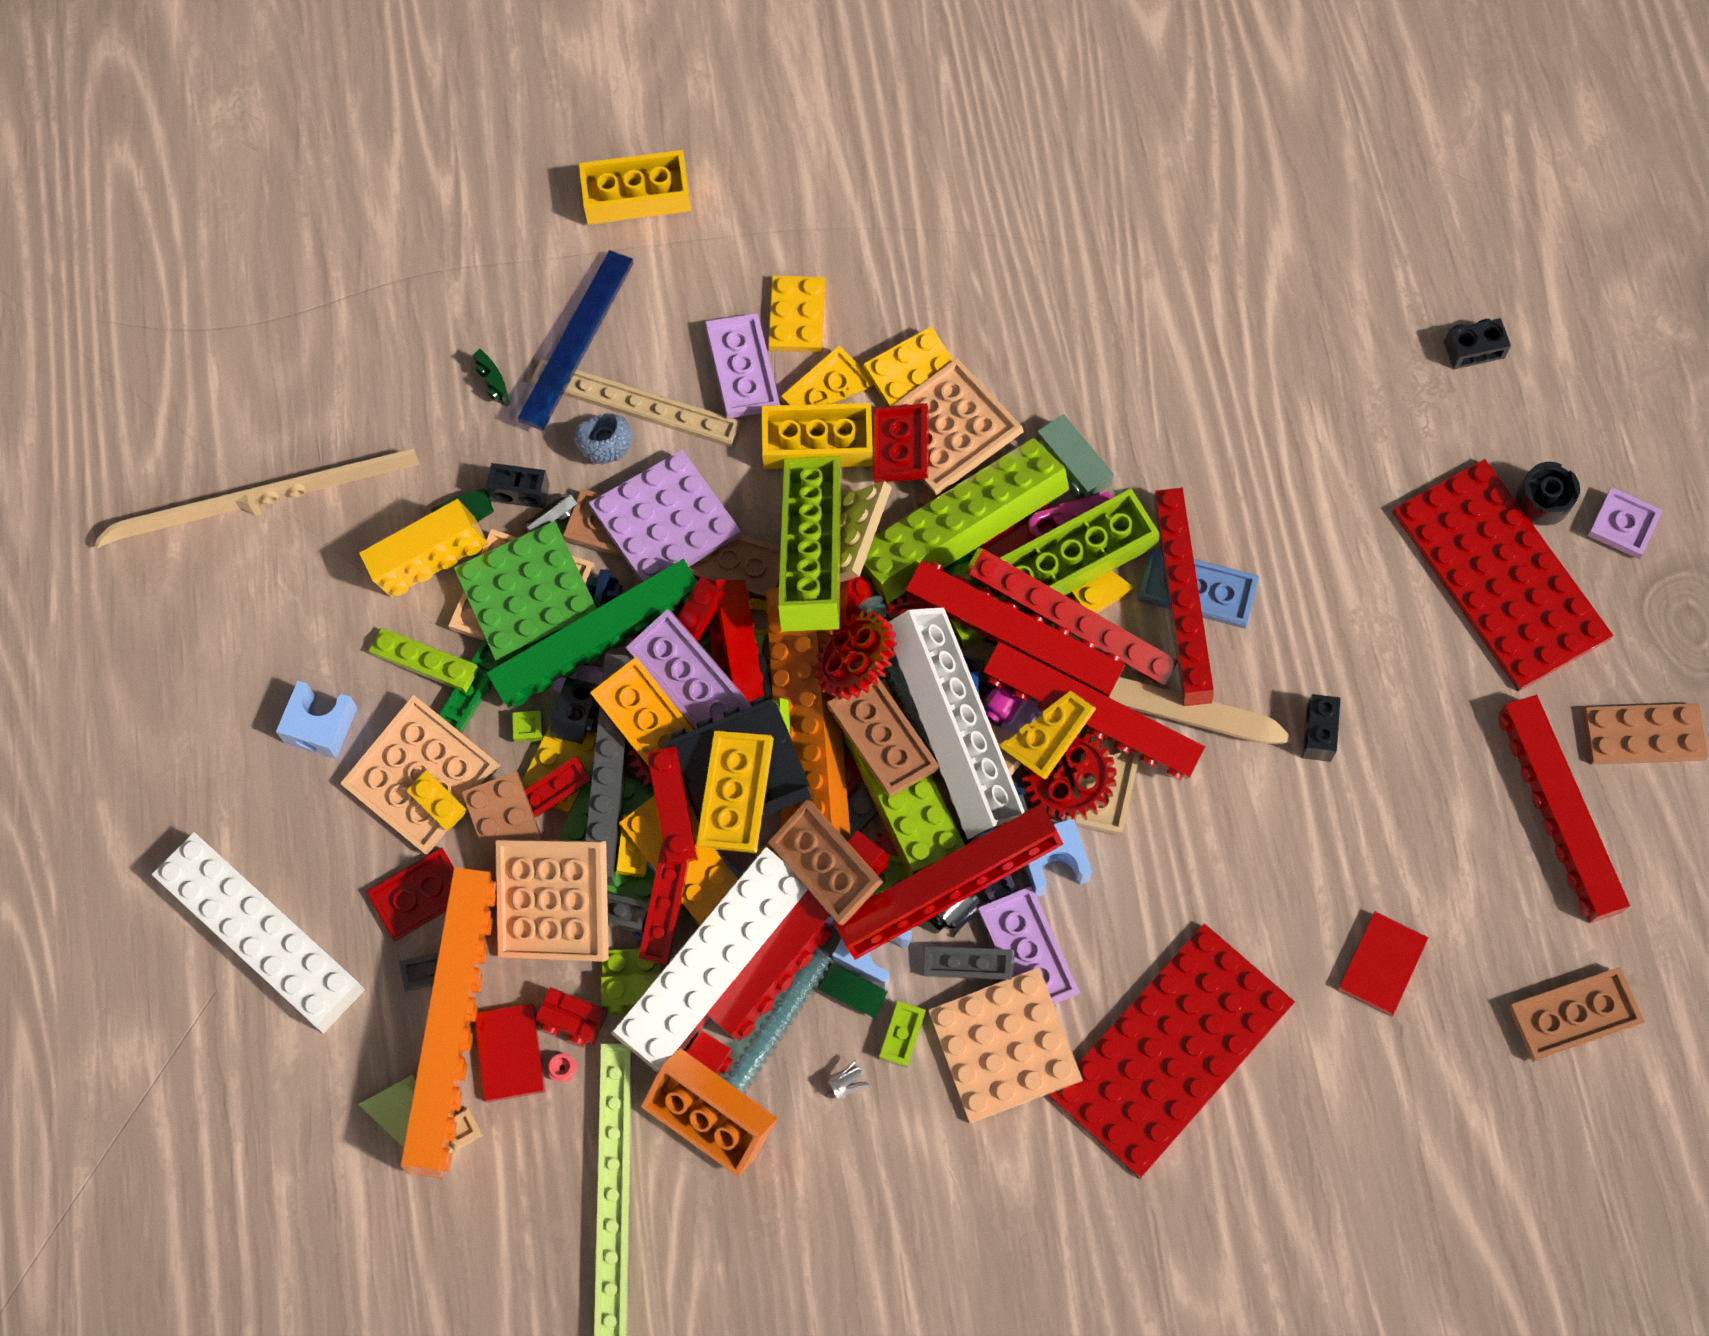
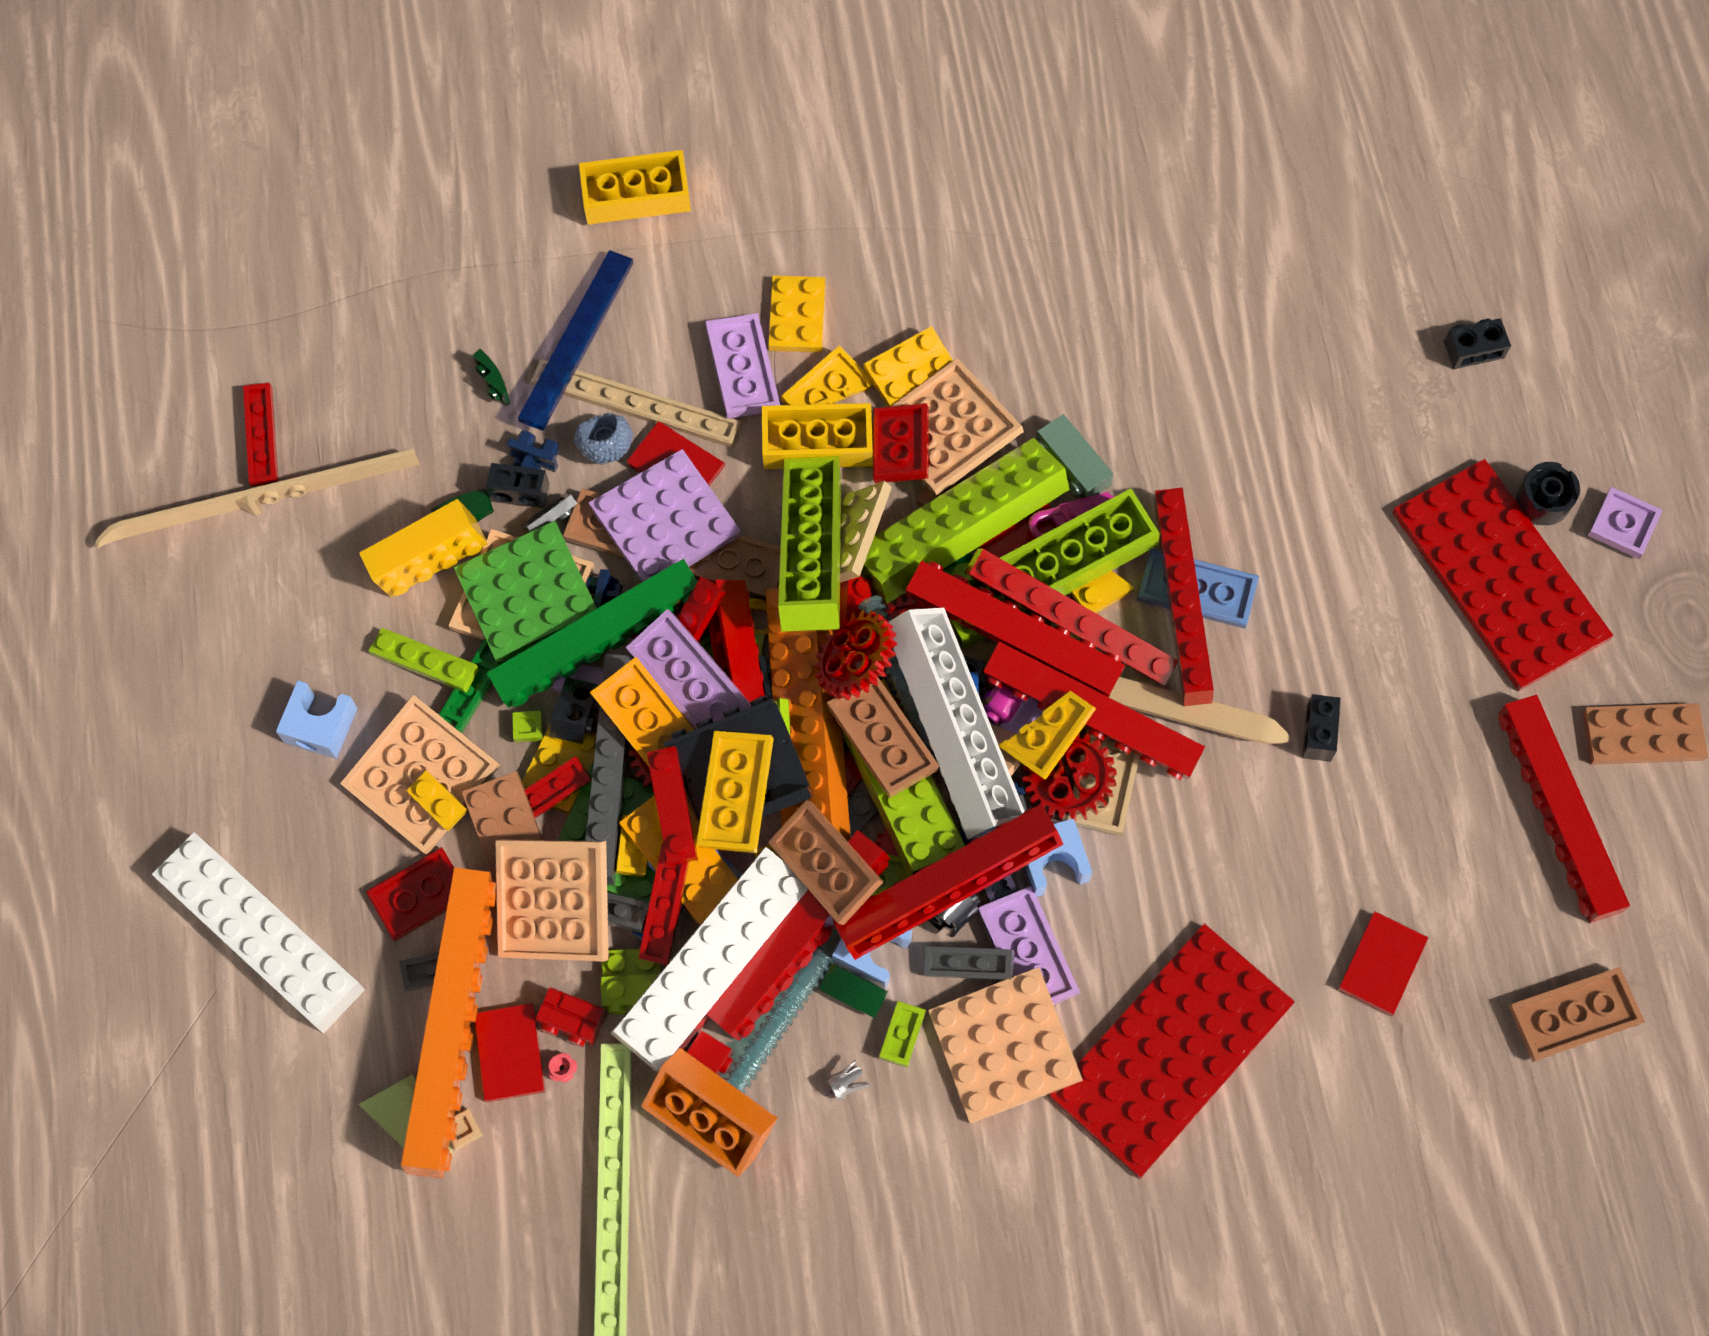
none -> red plate [243,382,279,487]
none -> dark blue hips [507,430,559,473]
none -> red tile [626,421,725,486]

